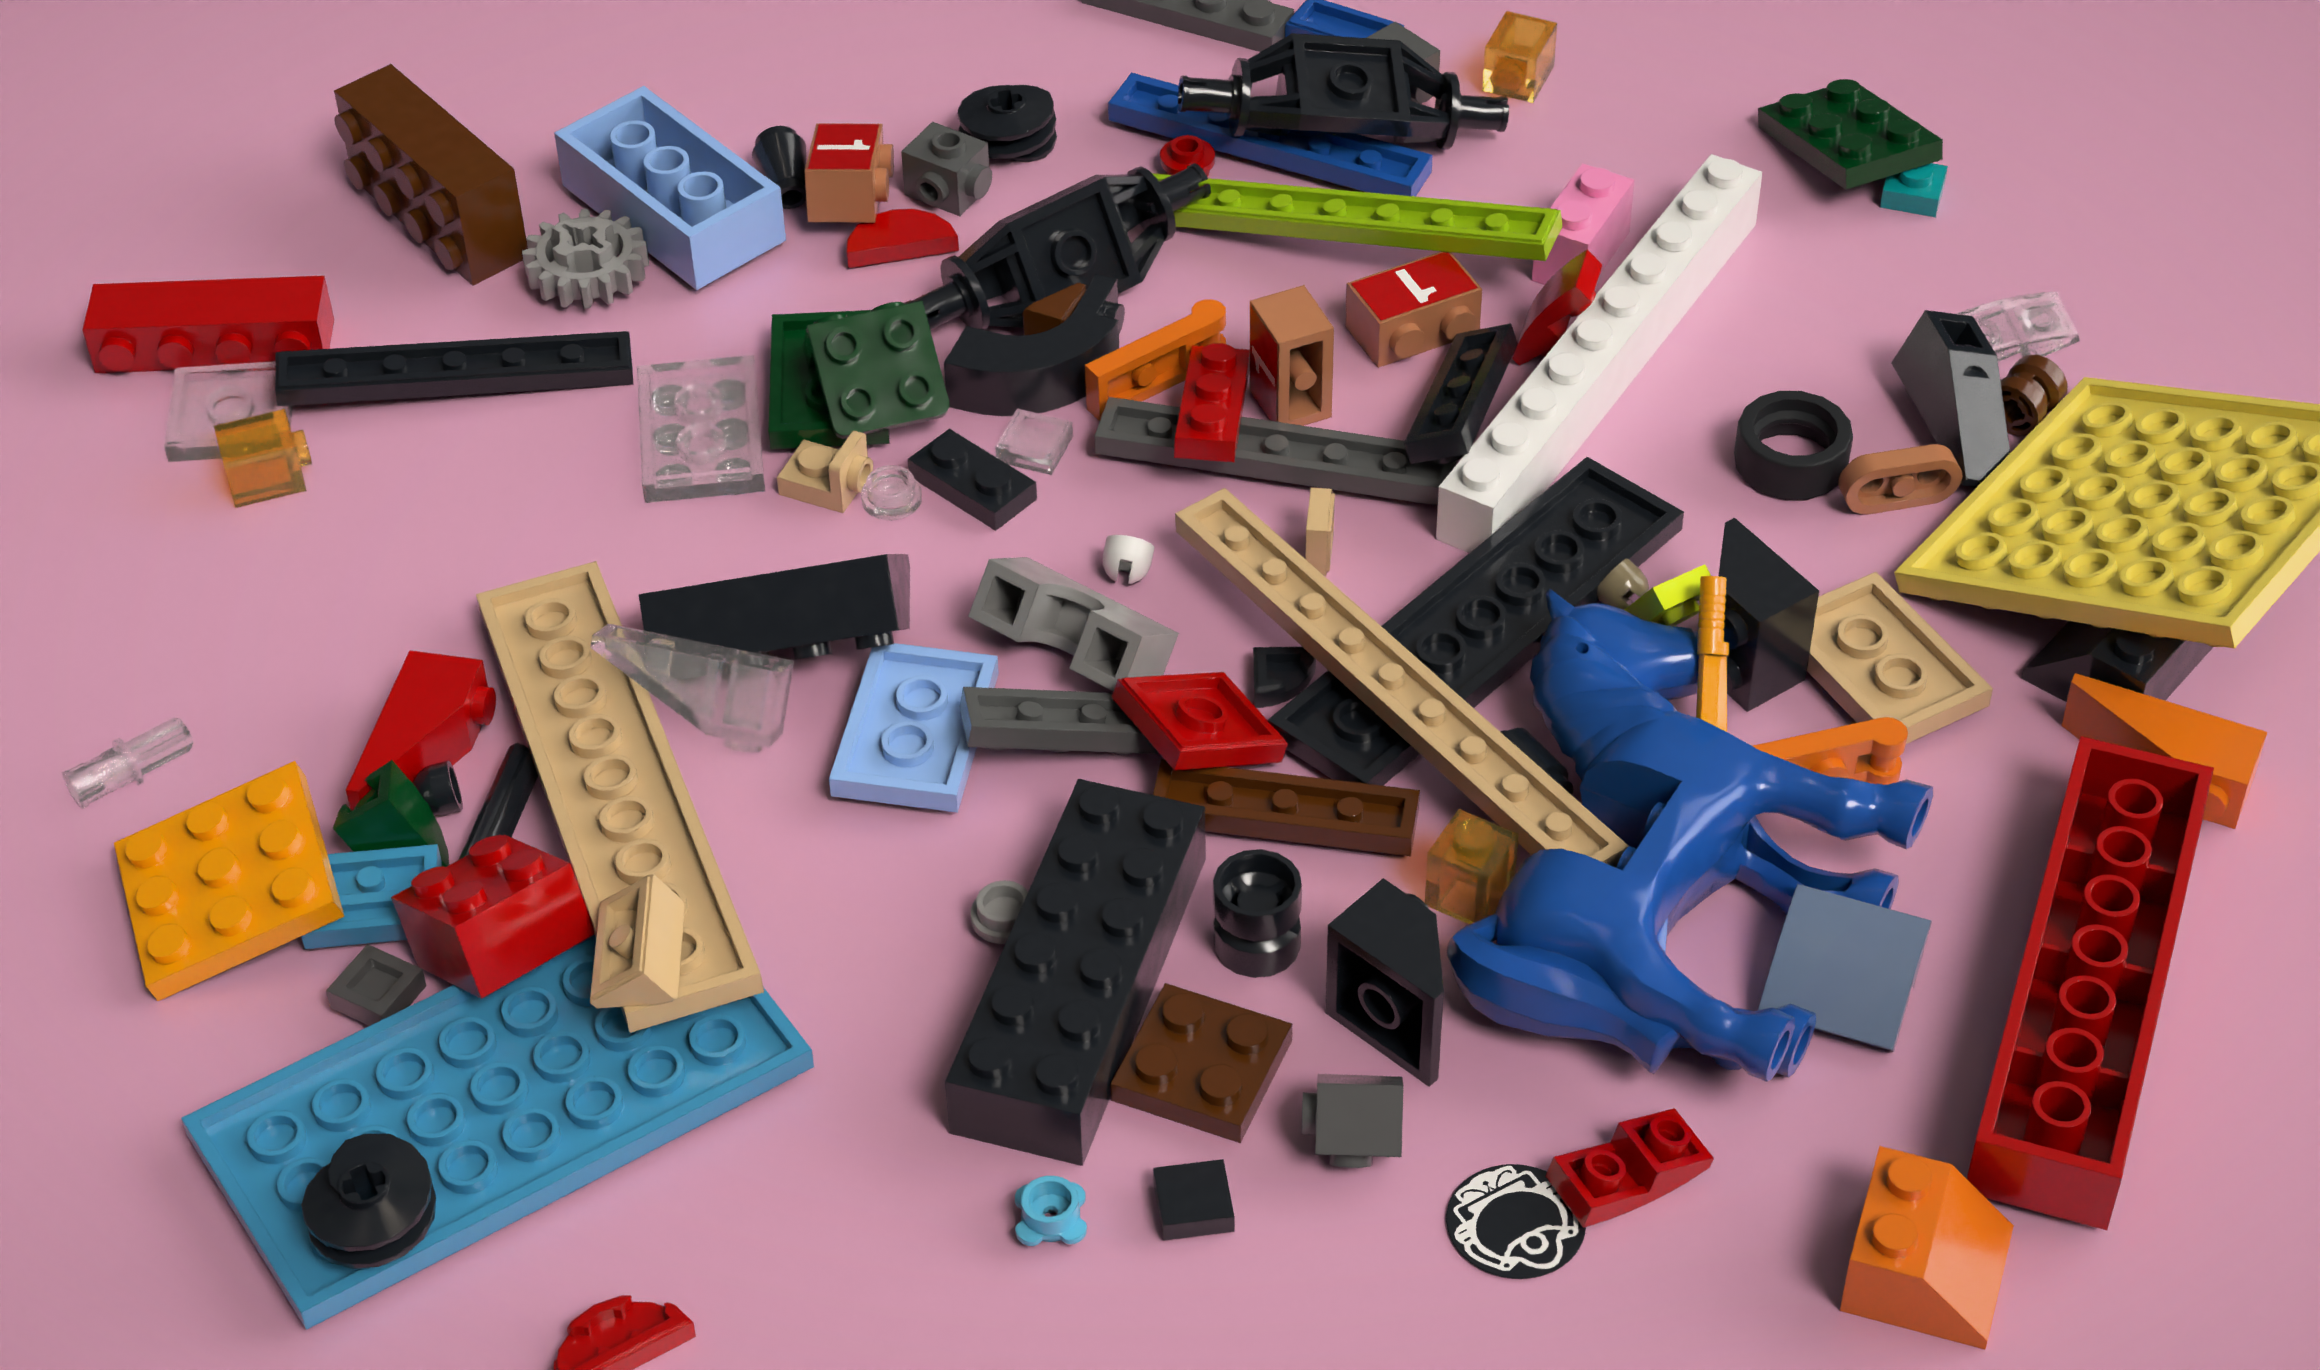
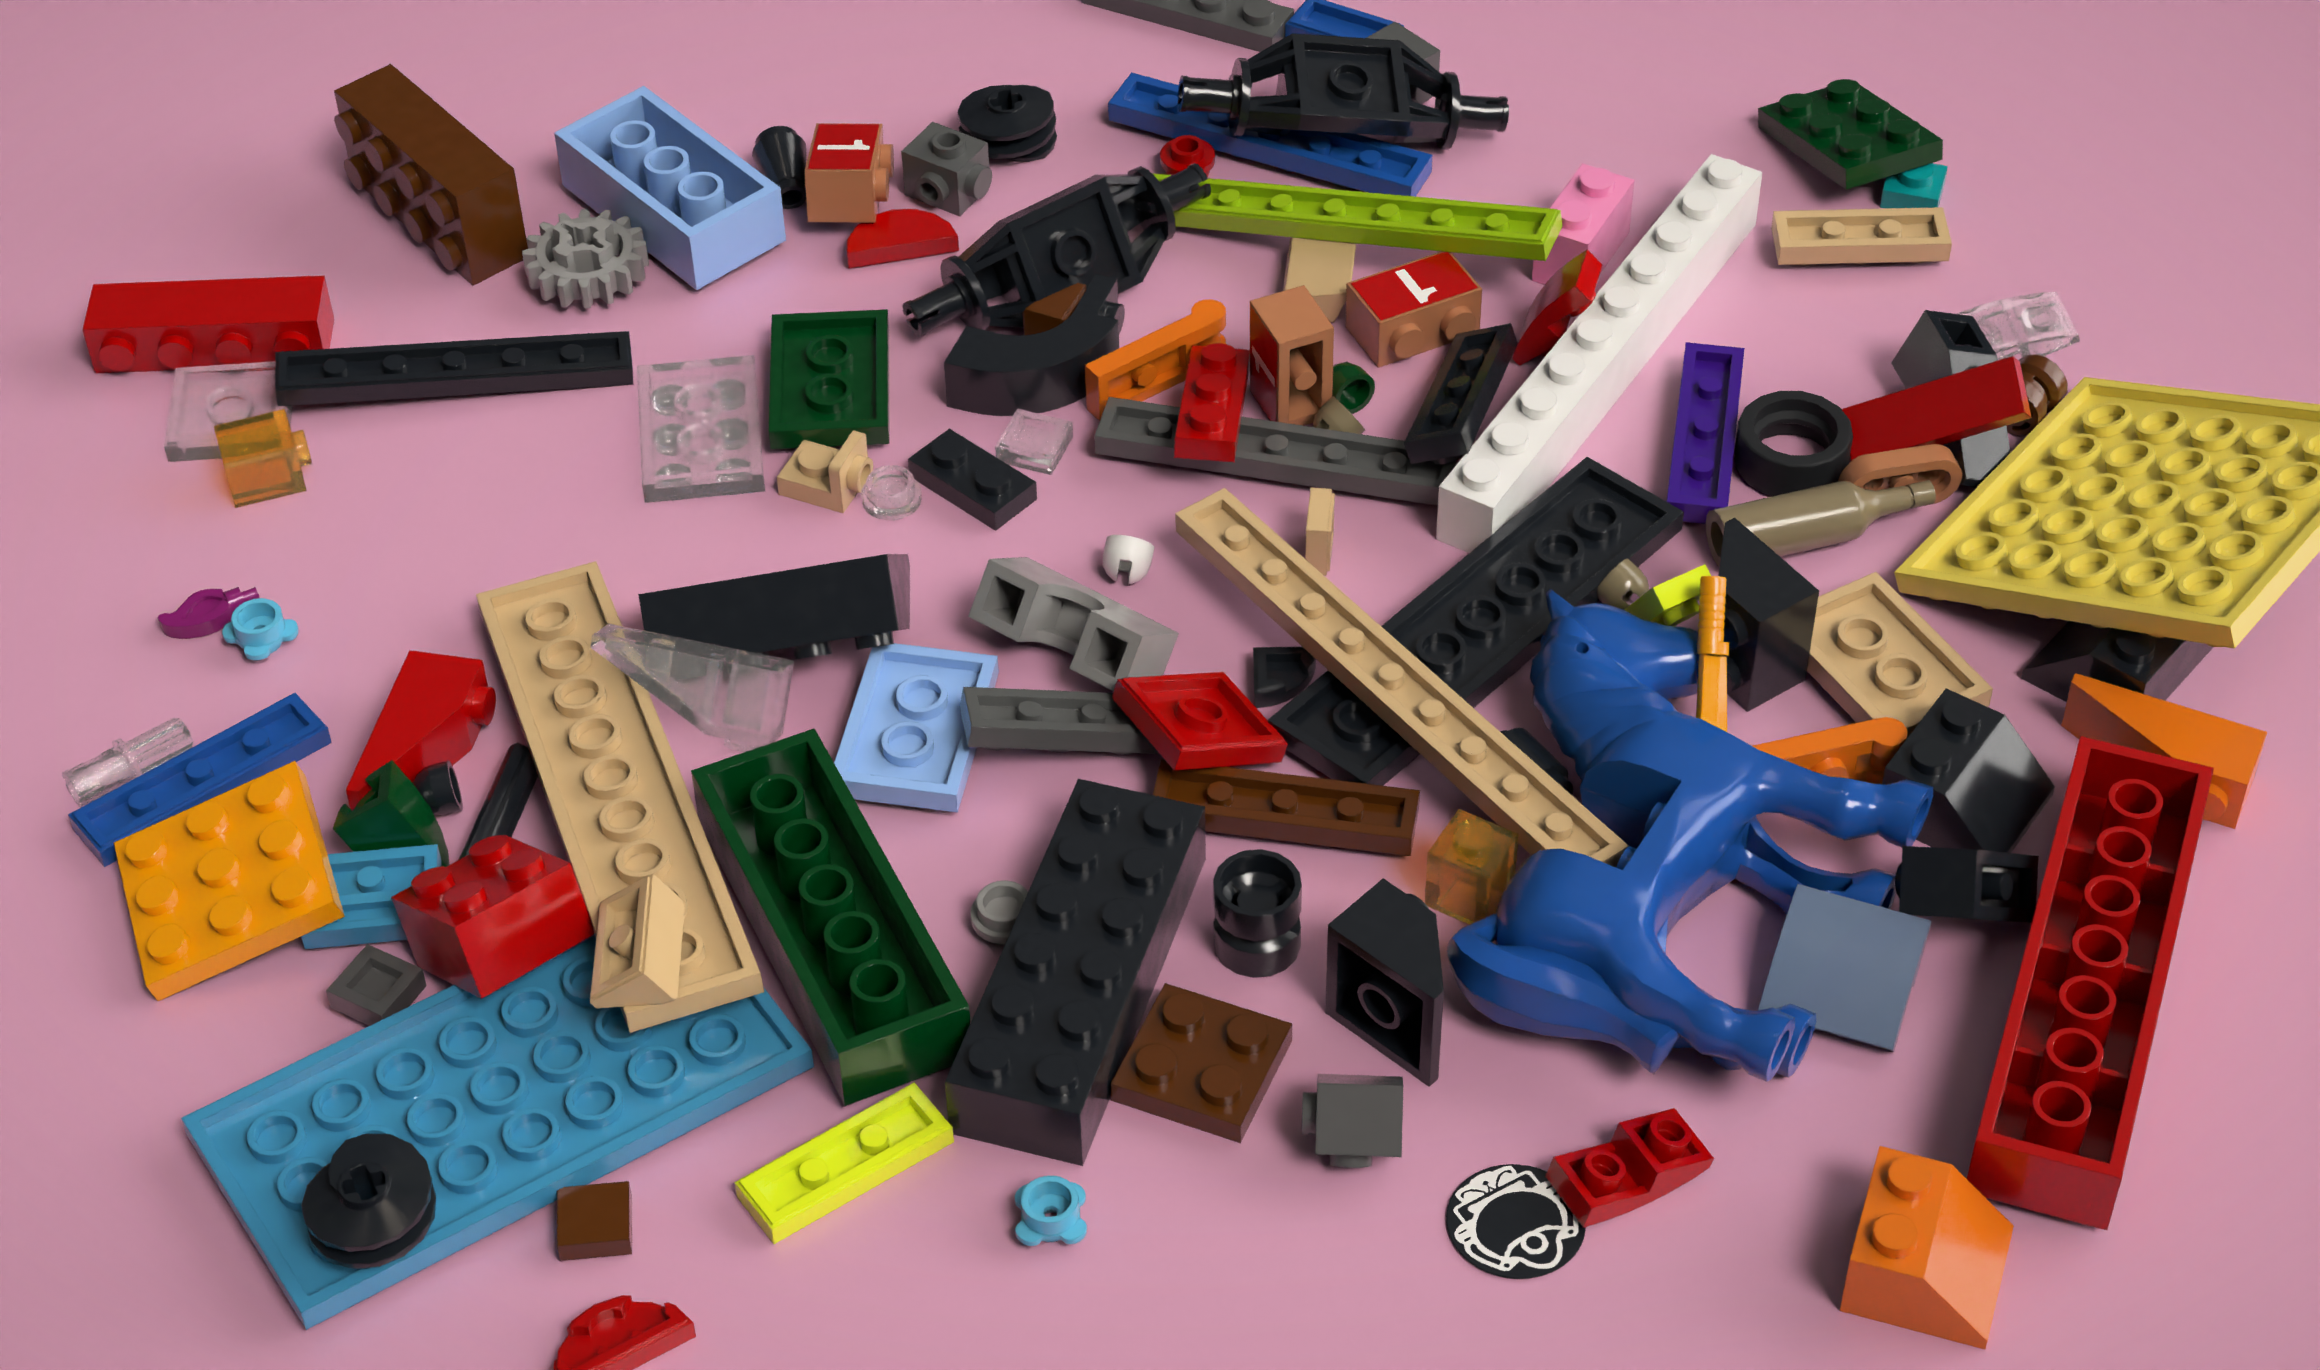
dark green bracket [803,301,949,439] -> none
black tile [1153,1159,1235,1241] -> none
clear yellow brick [1482,11,1557,103] -> none
none -> blue tile [68,693,332,867]
none -> magenta piece [158,587,260,639]
none -> medium azure plate [222,598,299,660]
none -> reddish brown tile [557,1181,632,1261]
none -> dark green brick [691,728,971,1106]
none -> neon yellow tile [734,1082,954,1244]
none -> tan slope [1283,237,1356,323]
none -> dark tan hinge [1313,396,1365,434]
none -> dark green hinge [1332,362,1375,414]
none -> dark purple plate [1667,342,1745,524]
none -> dark tan piece [1706,480,1936,567]
none -> tan plate [1771,207,1952,266]
none -> red tile [1842,356,2032,461]
none -> black slope [1882,688,2055,853]
none -> black slope [1895,846,2039,923]

